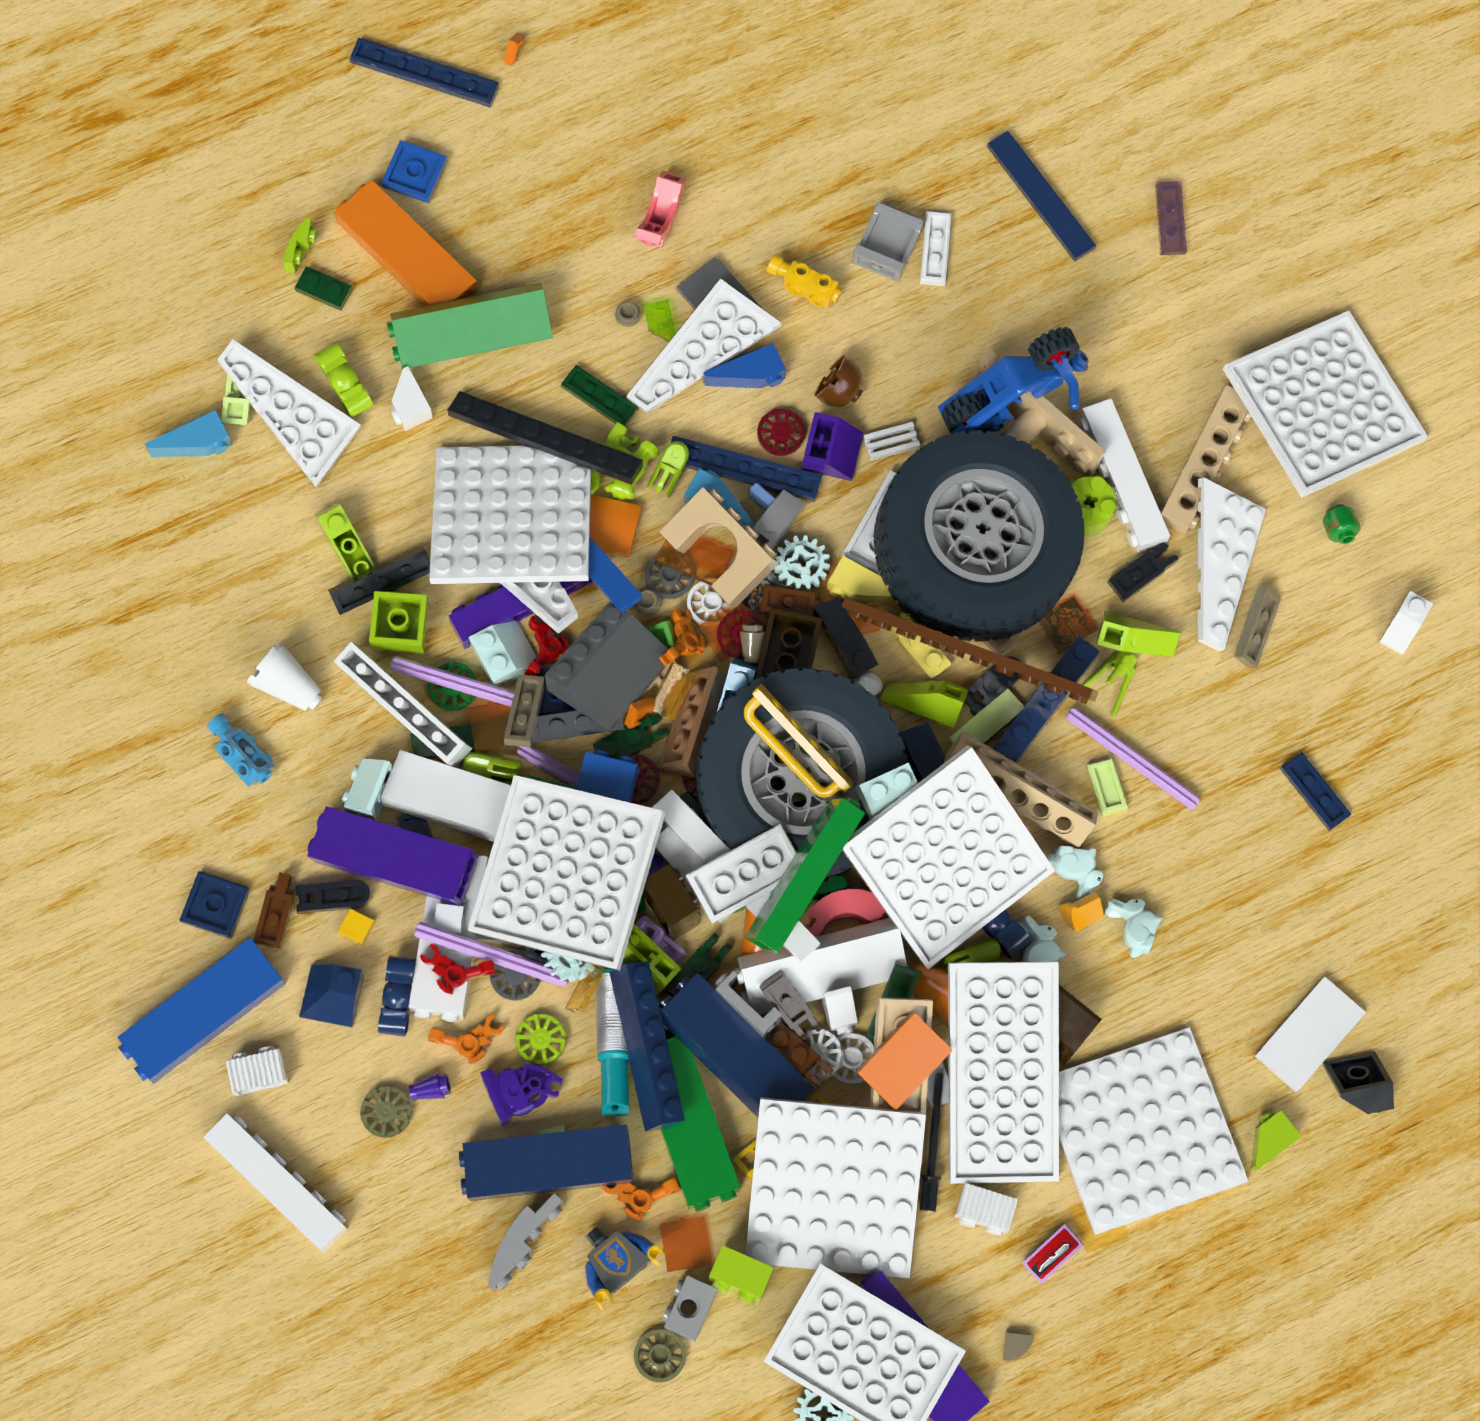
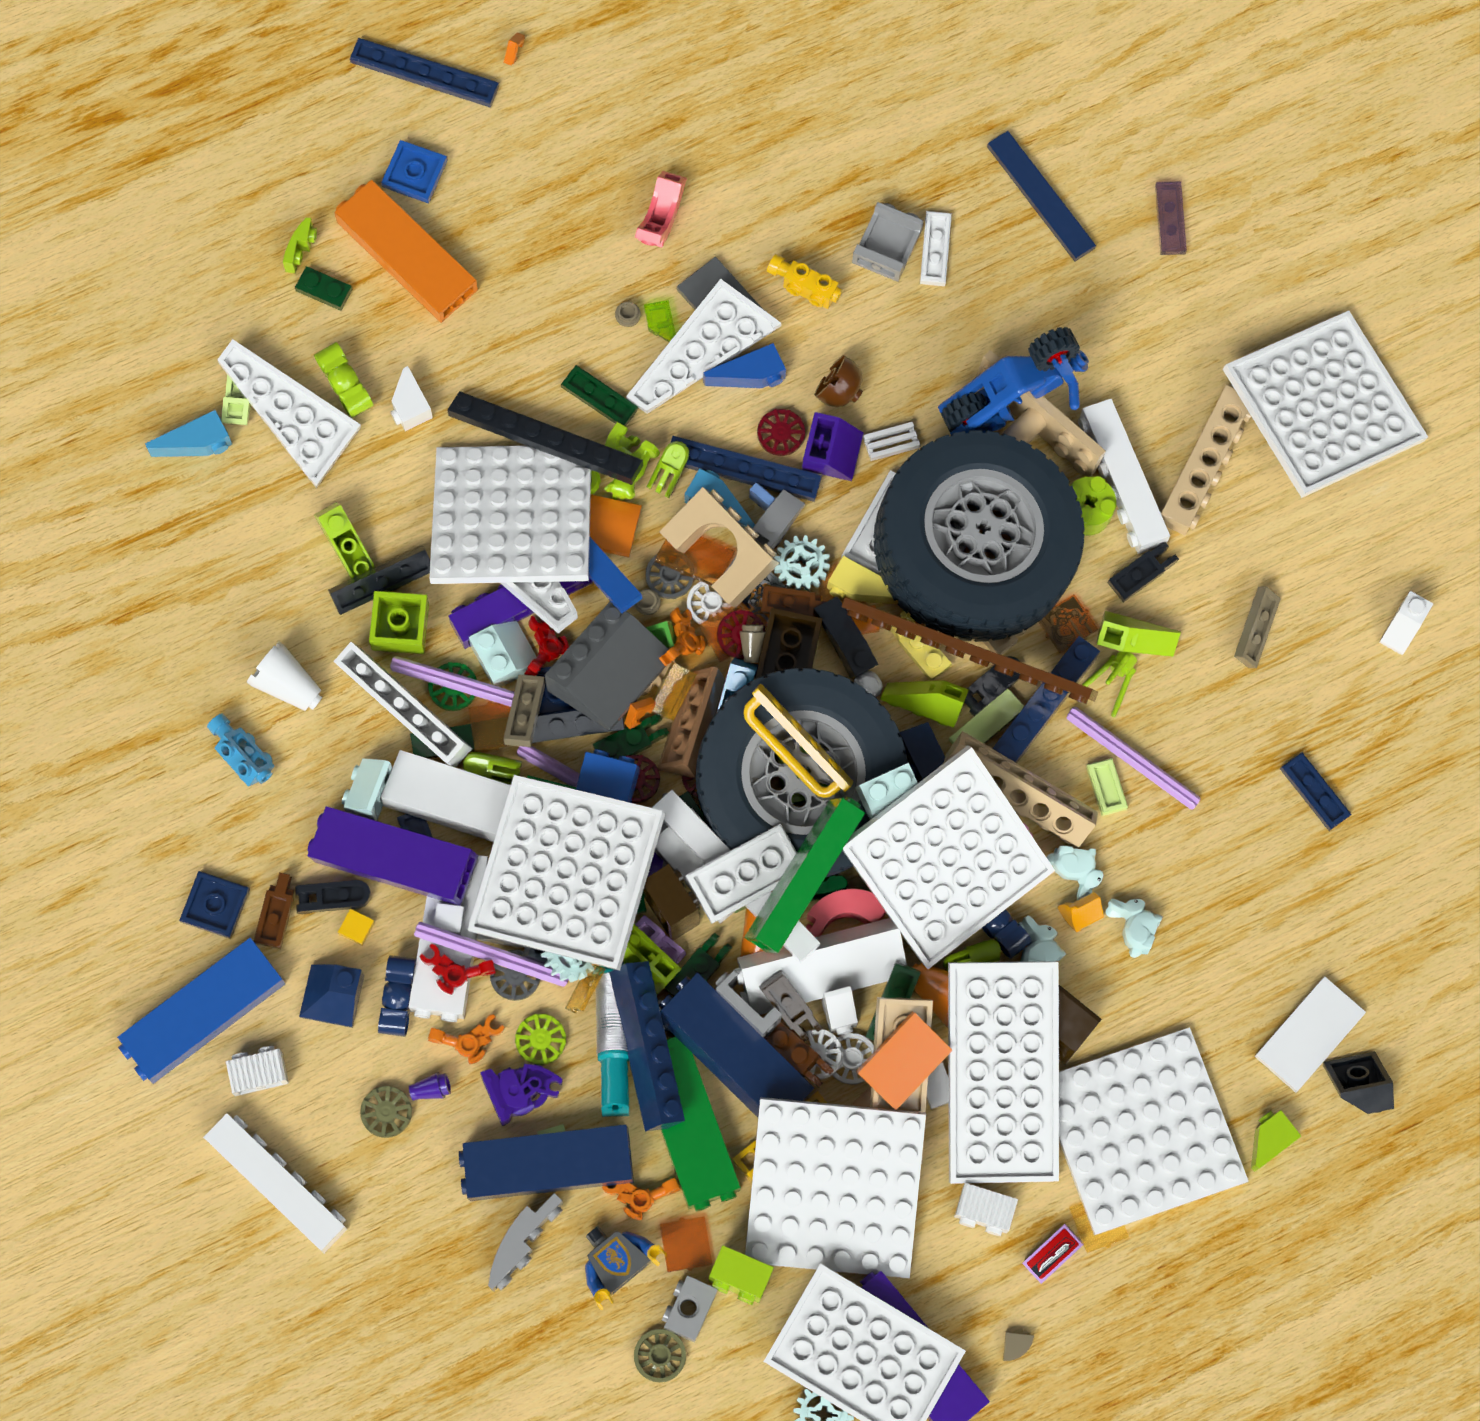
brick [387,283,553,369] -> none
black piece [920,1072,943,1212] -> none
white wing [1198,477,1266,651] -> none
green head [1323,504,1361,544] -> none

